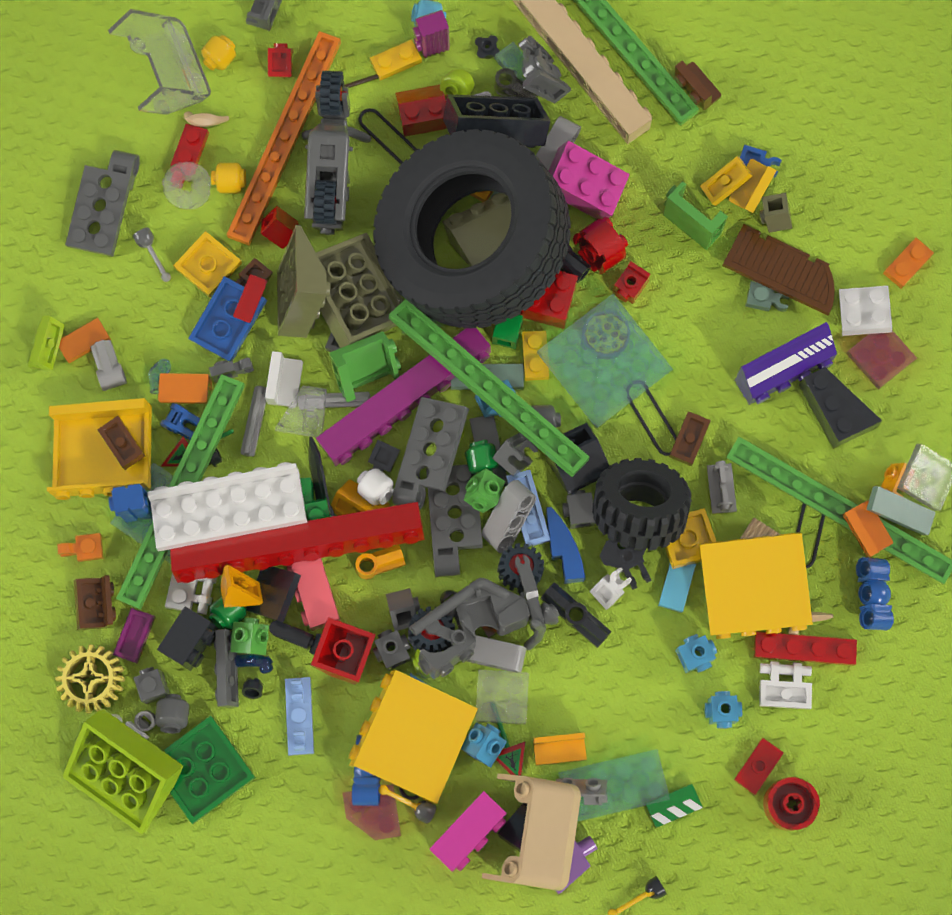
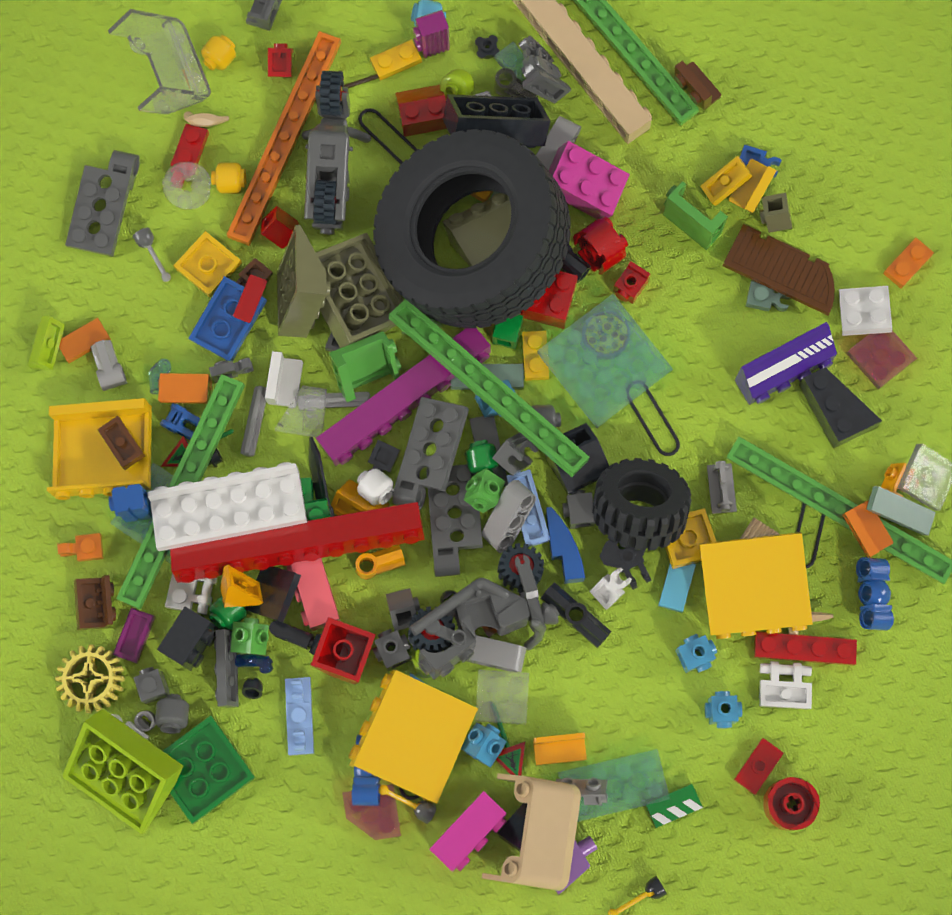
reddish brown plate [669,411,711,466] -> none

